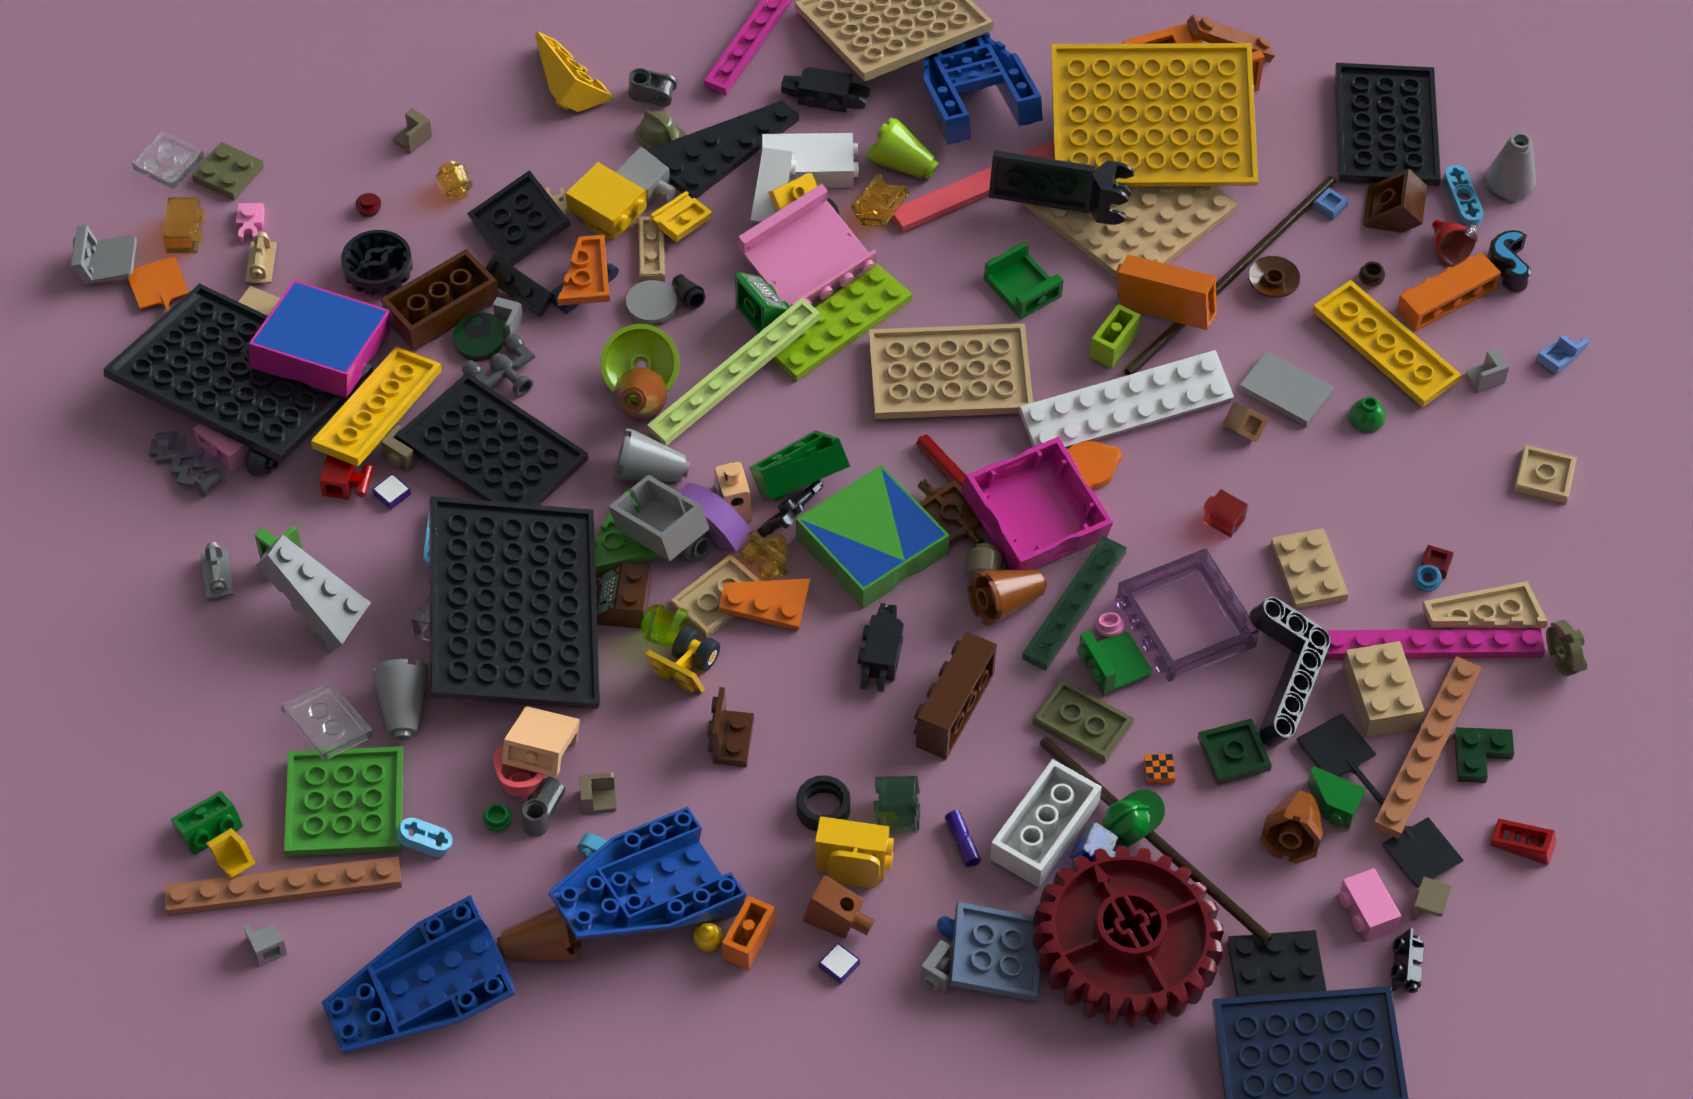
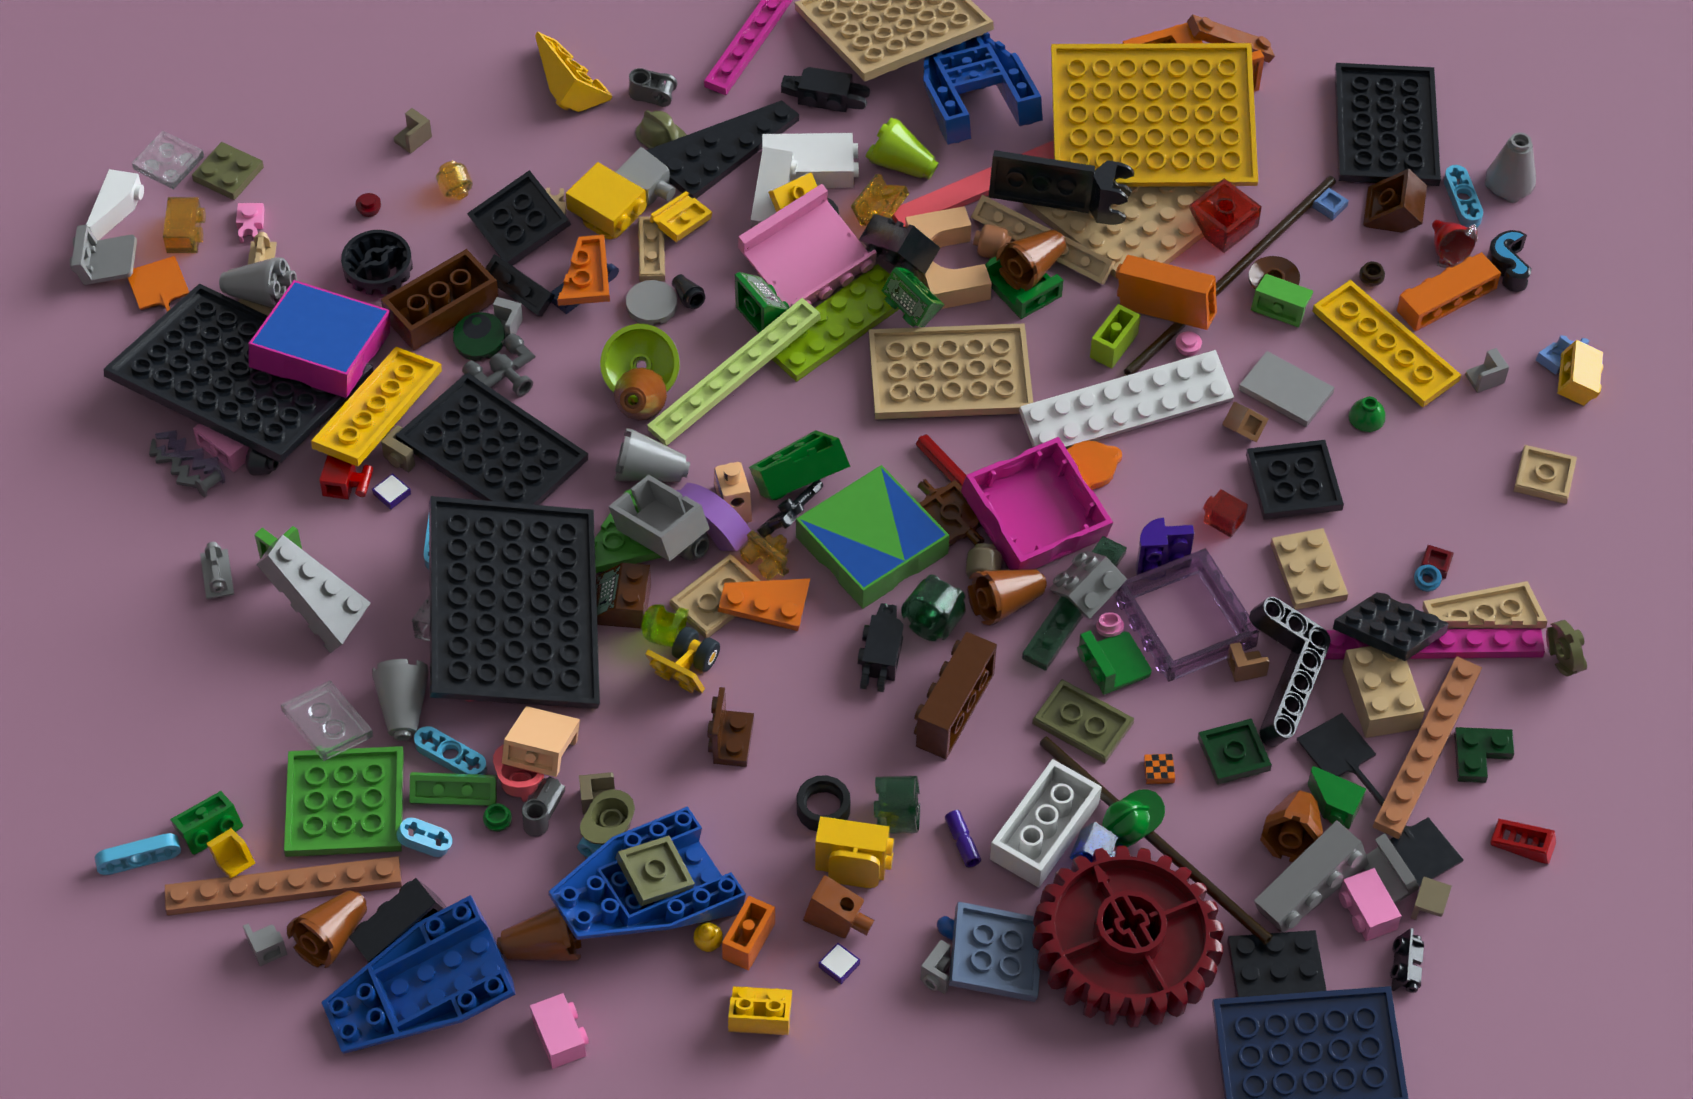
none -> white slope [87,169,144,240]
none -> medium azure beam [94,833,181,875]
none -> light grey cone [219,257,297,309]
none -> dark orange cone [287,890,367,968]
none -> black wedge [349,878,446,962]
none -> bright green plate [409,772,497,806]
none -> medium azure beam [414,726,487,775]
none -> bright pink brick [530,993,589,1069]
none -> olive piece [580,790,635,844]
none -> olive plate [615,836,695,906]
none -> yellow brick [728,986,792,1035]
none -> black wedge [859,214,940,274]
none -> green slope [881,267,945,327]
none -> clear green brick [901,575,966,641]
none -> light nougat arch [905,206,992,309]
none -> tan plate [971,195,1115,285]
none -> nougat head [973,224,1012,259]
none -> dark orange cone [996,230,1066,291]
none -> light grey bracket [1050,551,1127,619]
none -> dark purple brick [1136,517,1194,578]
none -> bright pink plate [1175,331,1202,356]
none -> clear red slope [1189,178,1262,253]
none -> medium nougat panel [1227,642,1270,682]
none -> black plate [1246,440,1344,520]
none -> bright green panel [1251,274,1313,328]
none -> light grey wedge [1254,820,1369,932]
none -> black plate [1333,592,1449,661]
none -> light grey panel [1364,833,1420,904]
none -> yellow brick [1557,340,1603,406]

